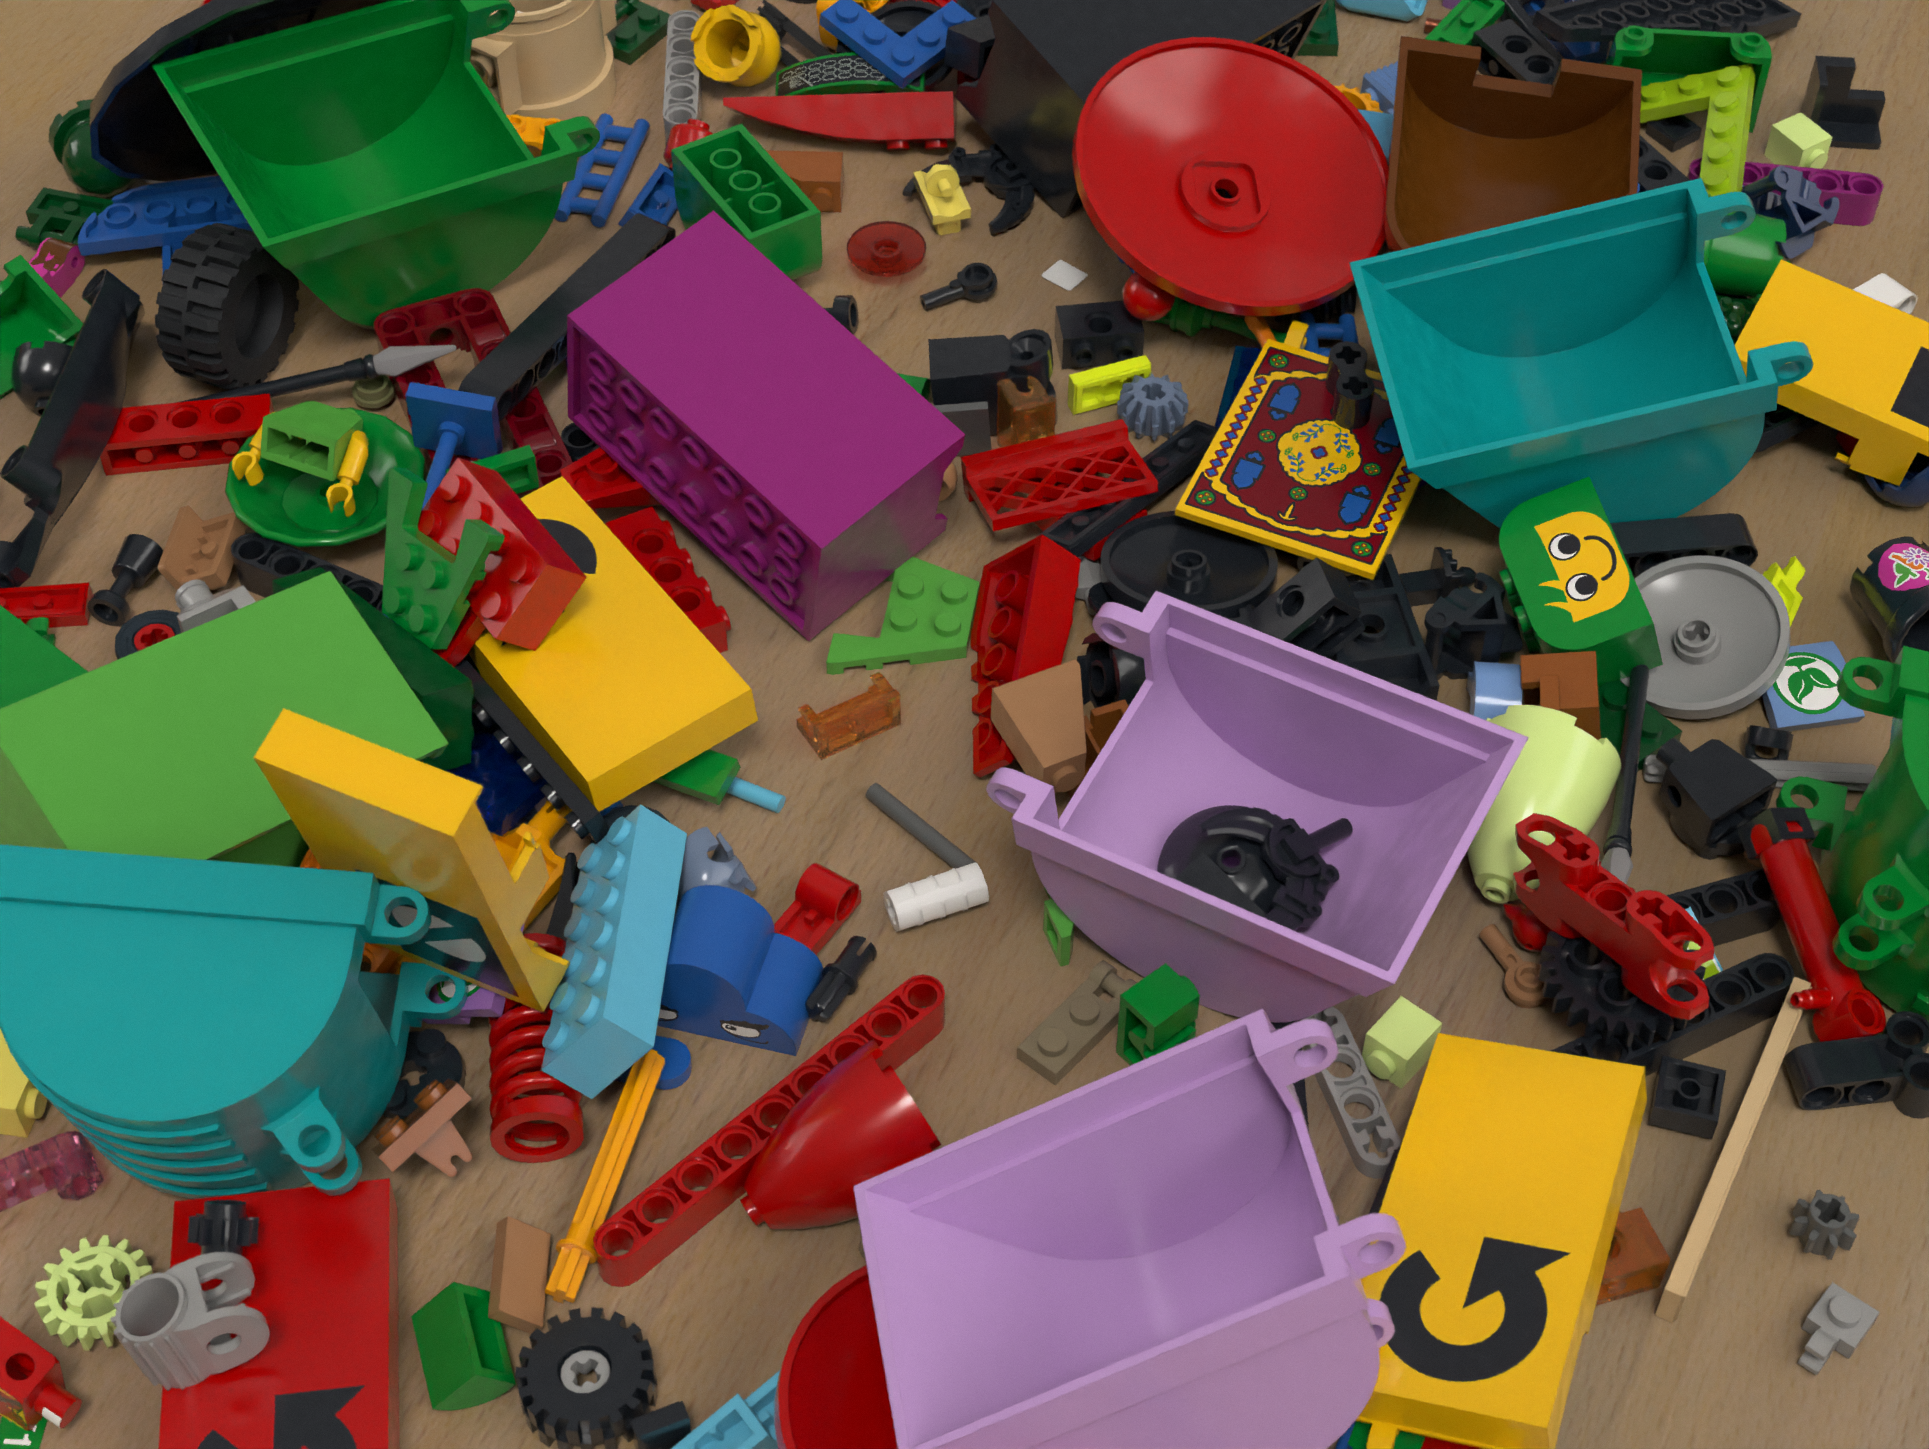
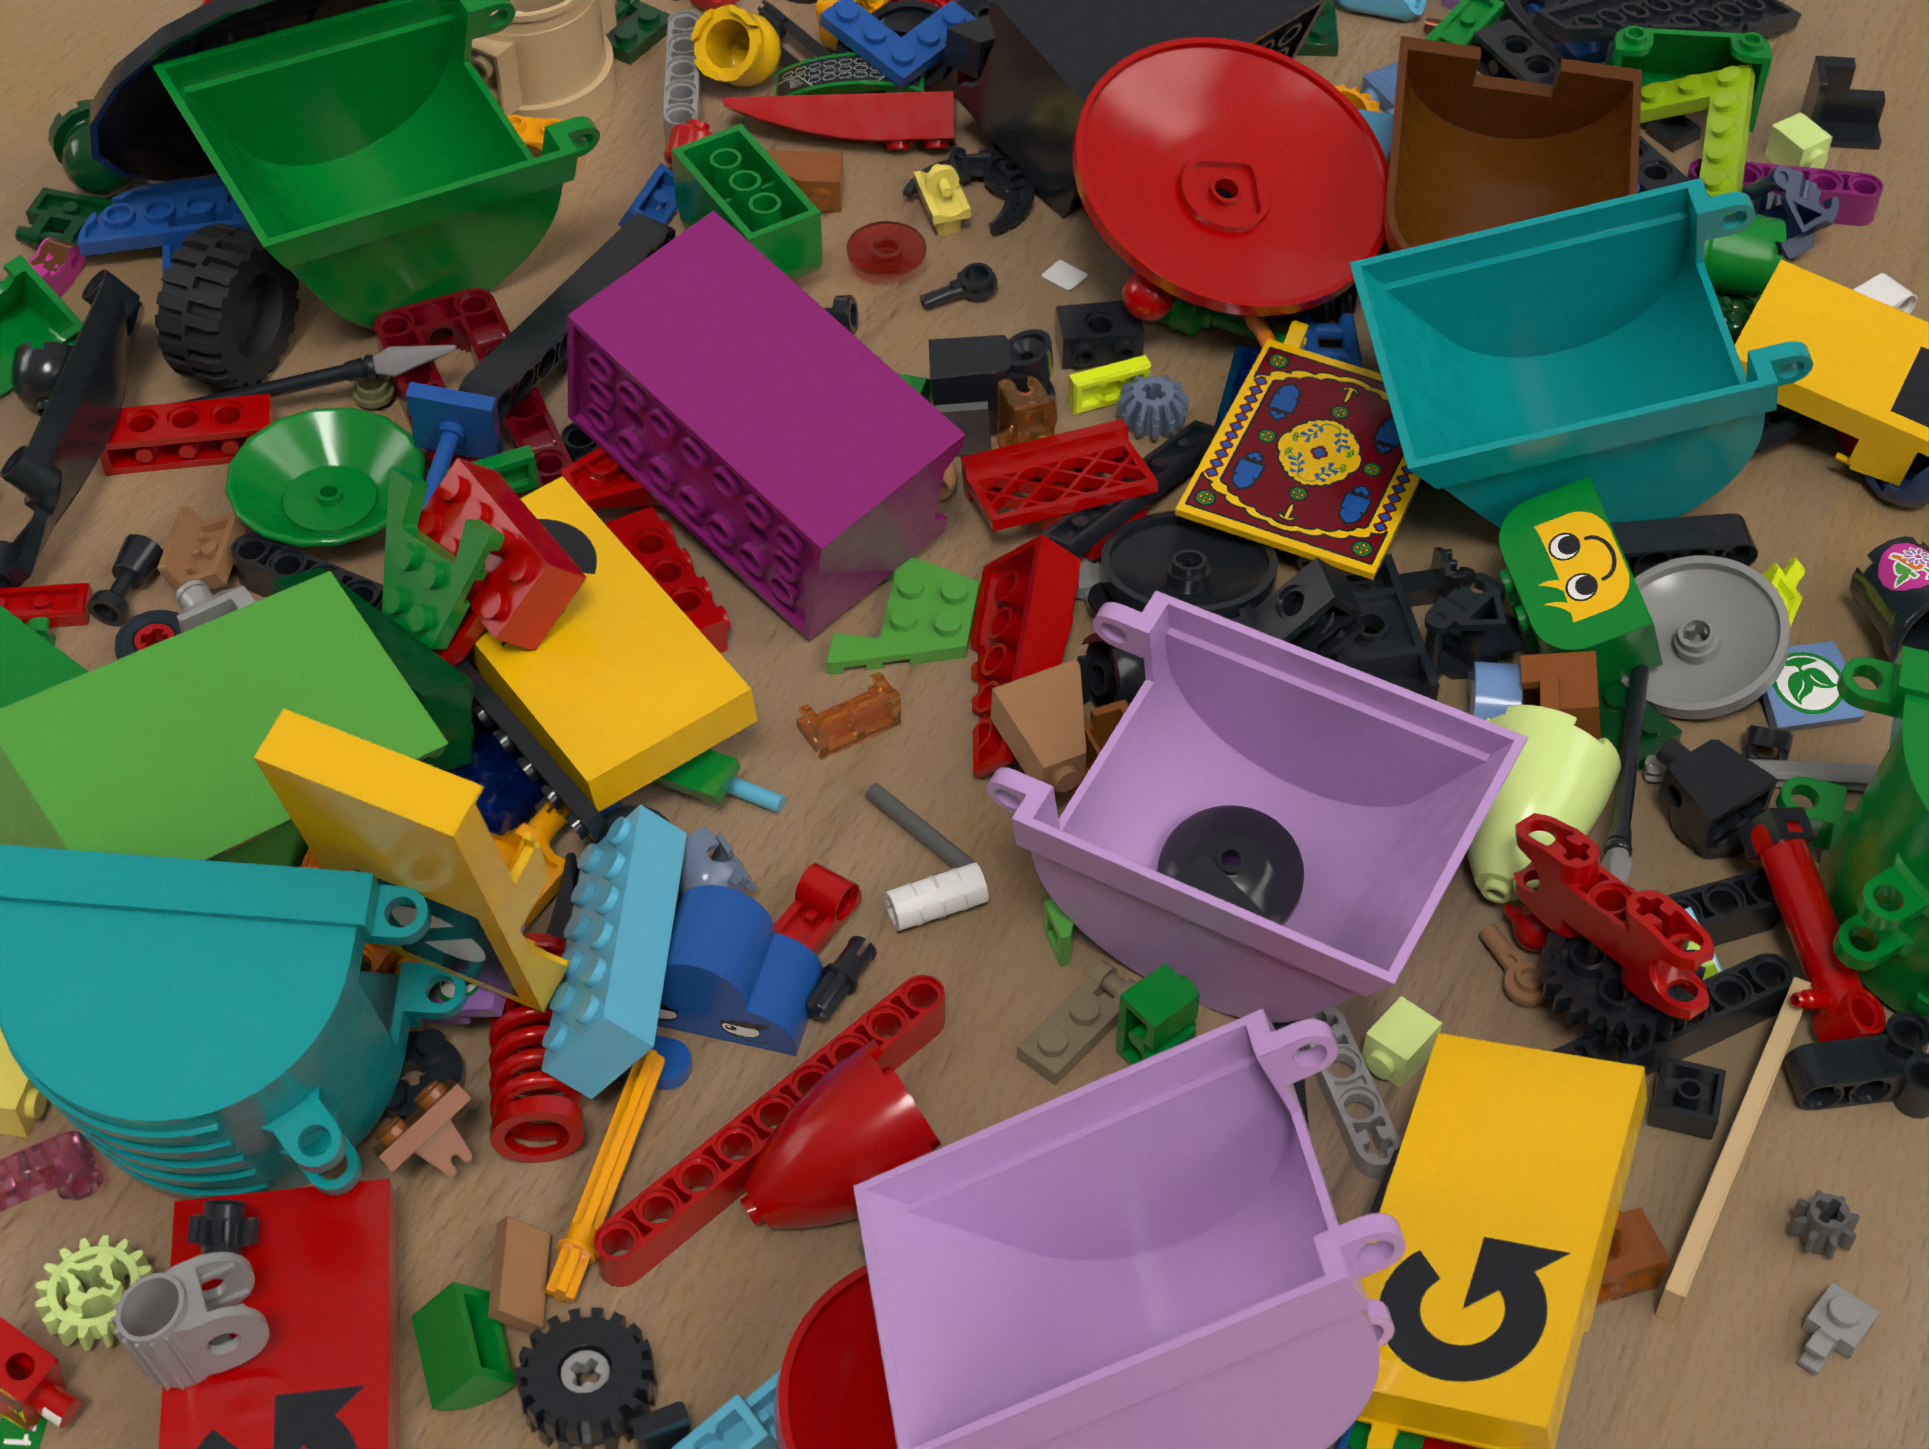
bright green torso [232,401,368,517] -> none
blue bar [554,113,650,227] -> none
black bar [1196,806,1353,931] -> none
black axle [1325,341,1374,430] -> none

